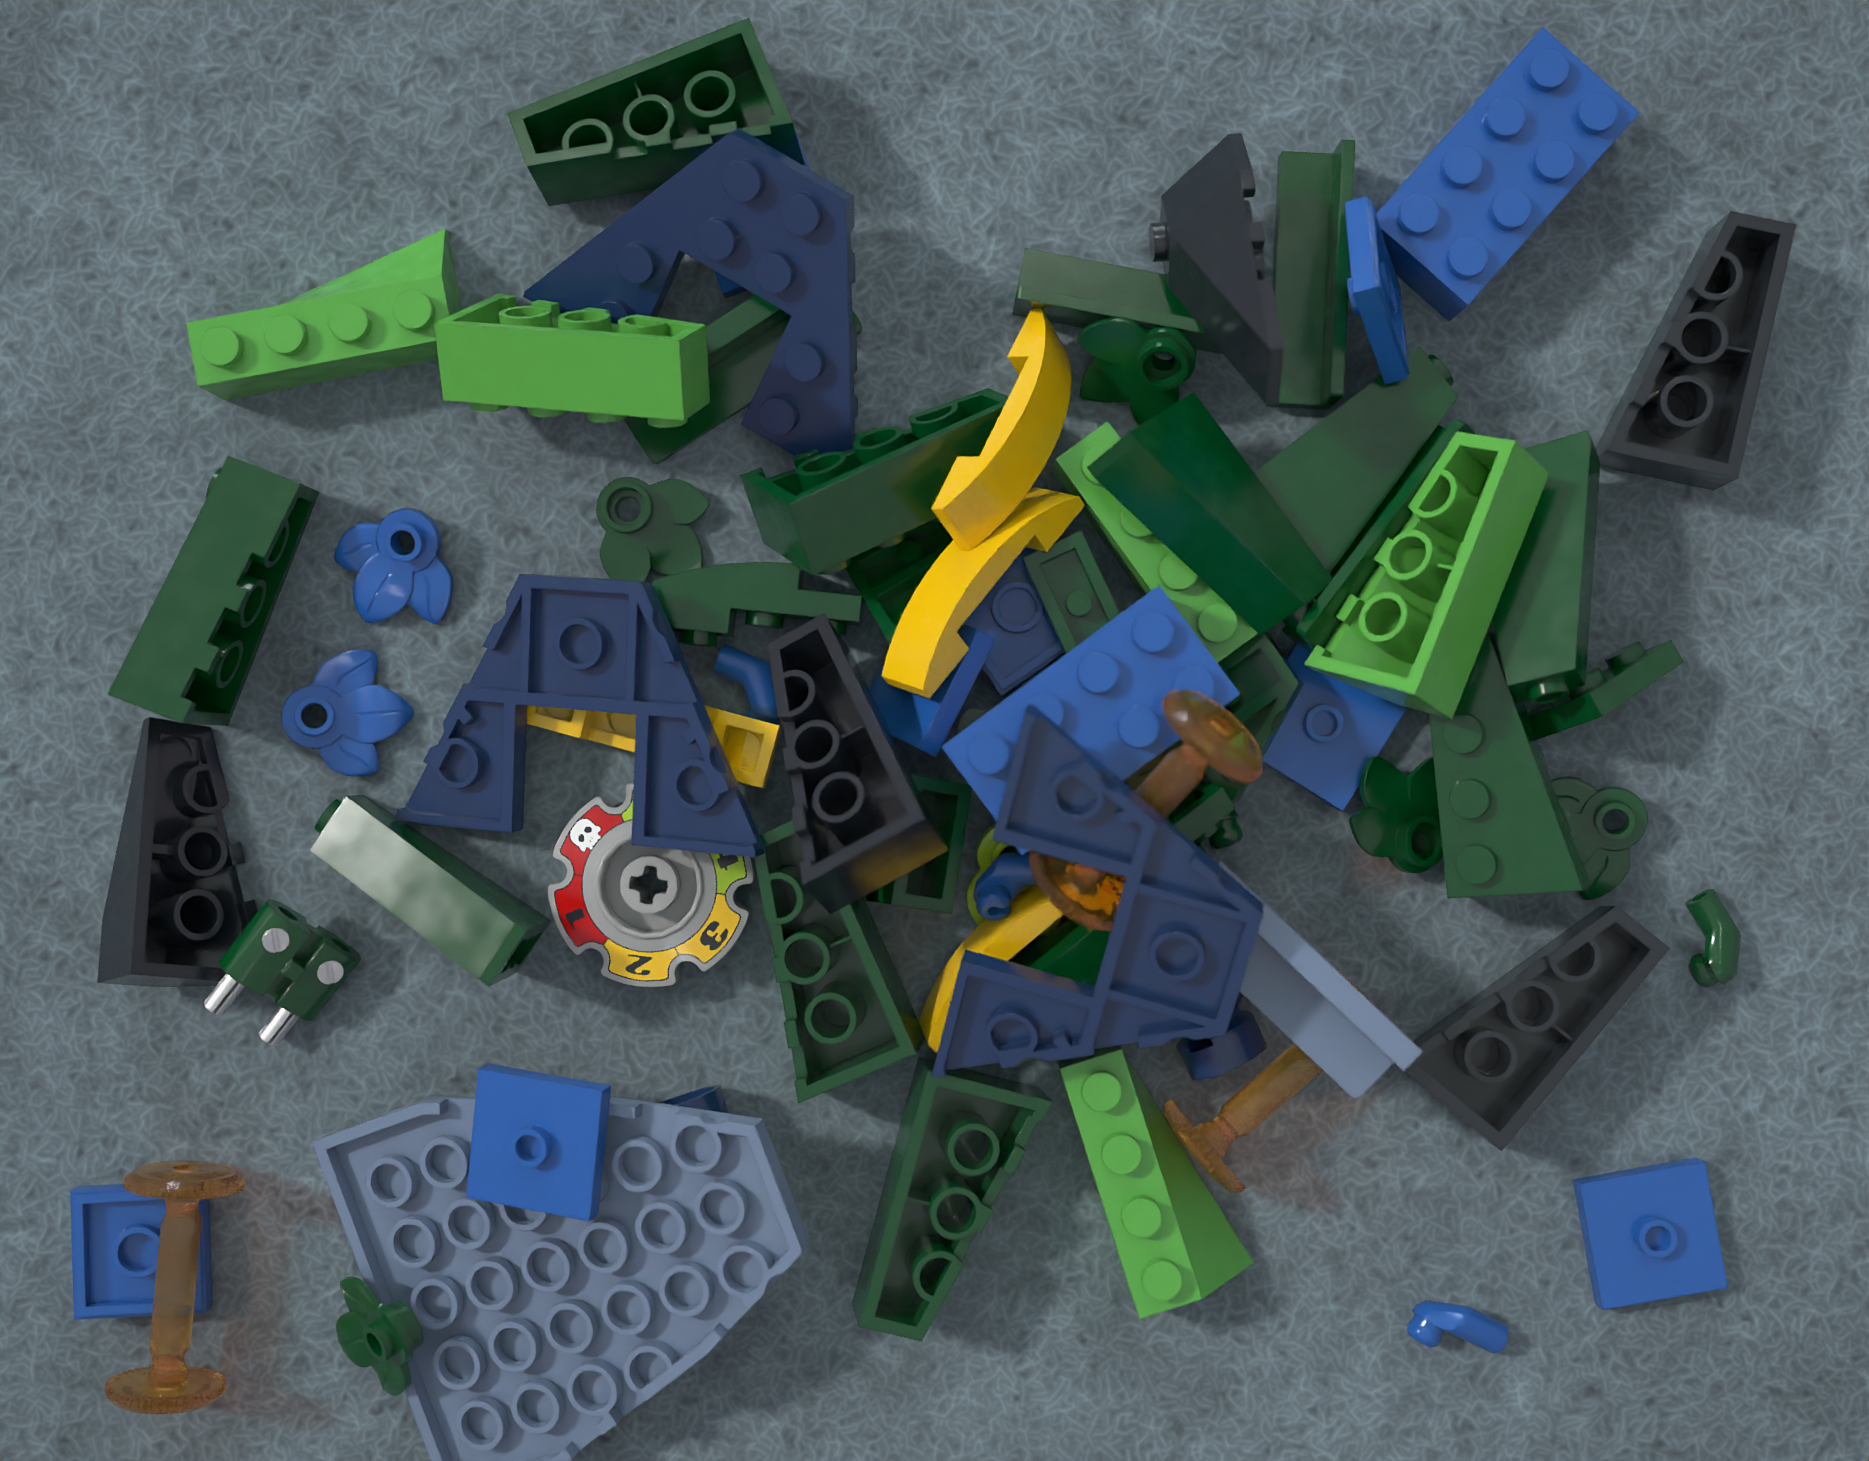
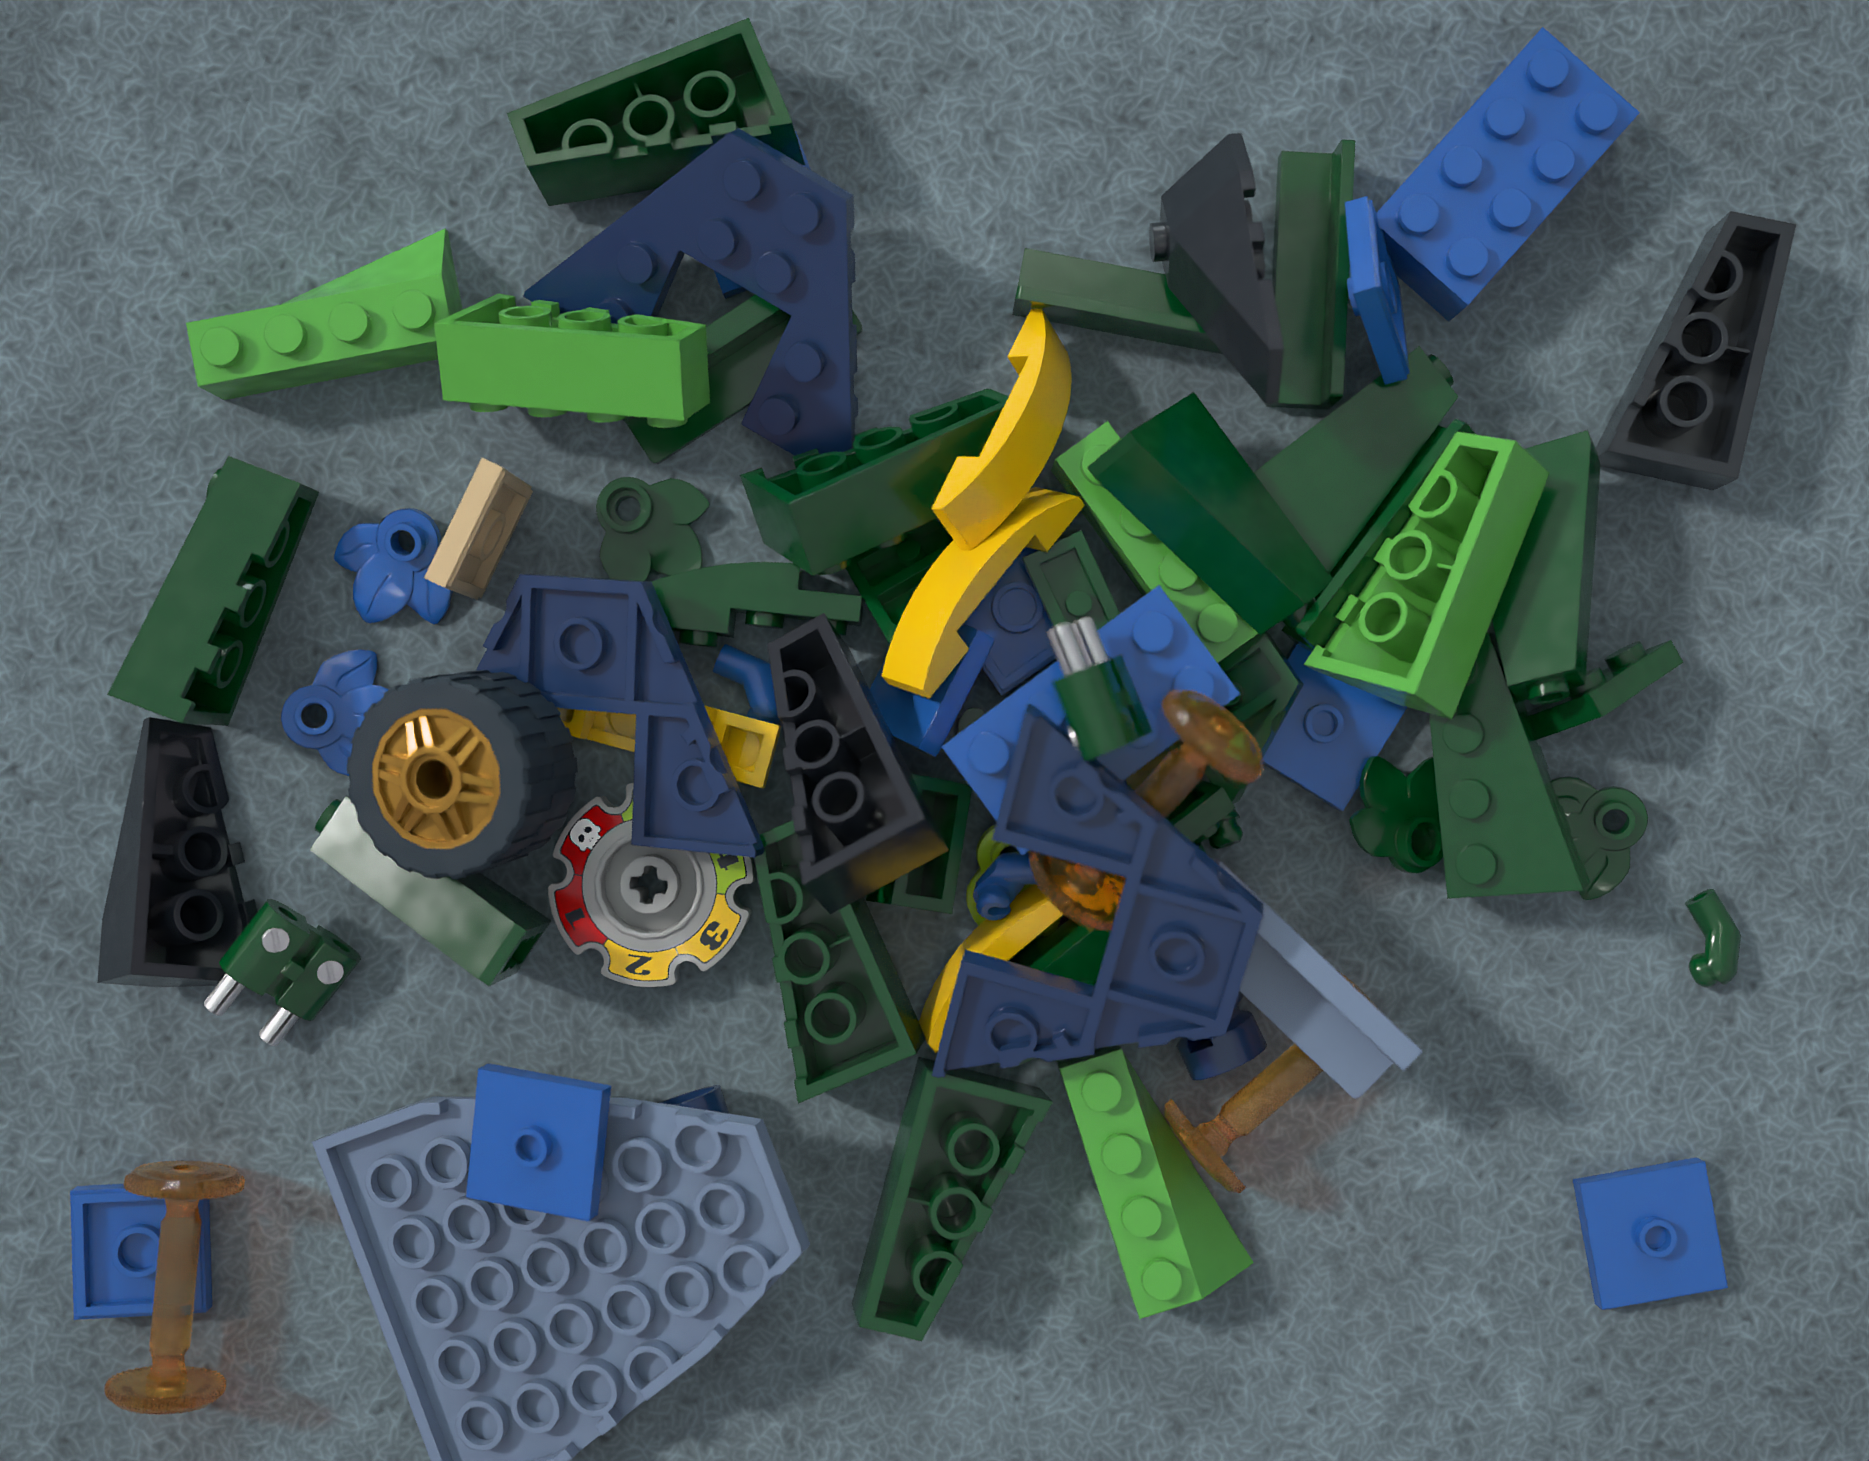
dark green plate [336,1276,423,1396] -> none
dark green plate [1077,317,1196,425] -> none
black wedge [1393,906,1670,1151] -> none
blue arm [1407,1300,1509,1354] -> none
none -> black wheel [347,670,578,879]
none -> tan tile [424,458,533,600]
none -> dark green piece [1047,617,1153,761]

